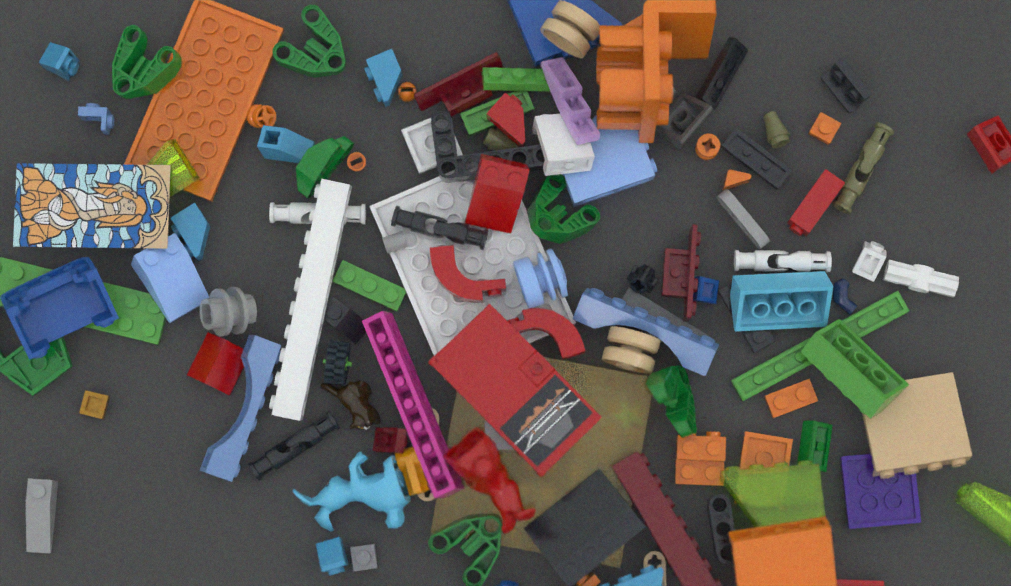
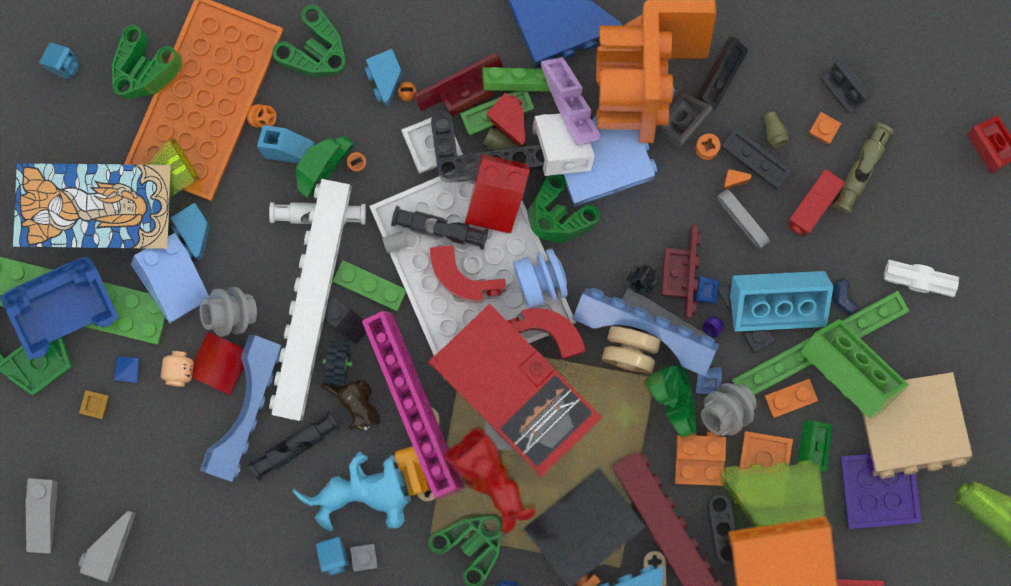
medium blue bracket [78,103,114,135] -> none
dark red plate [373,427,407,454] -> none
tan wheel [540,0,599,58] -> none
white piece [734,250,832,273] -> none
white bracket [852,241,887,282] -> none
none -> light grey slope [79,511,136,582]
none -> blue slope [114,356,141,383]
none -> light nougat head [160,351,194,387]
none -> medium blue slope [696,367,722,395]
none -> light grey piece [701,383,757,436]
none -> dark purple hinge [703,316,724,337]

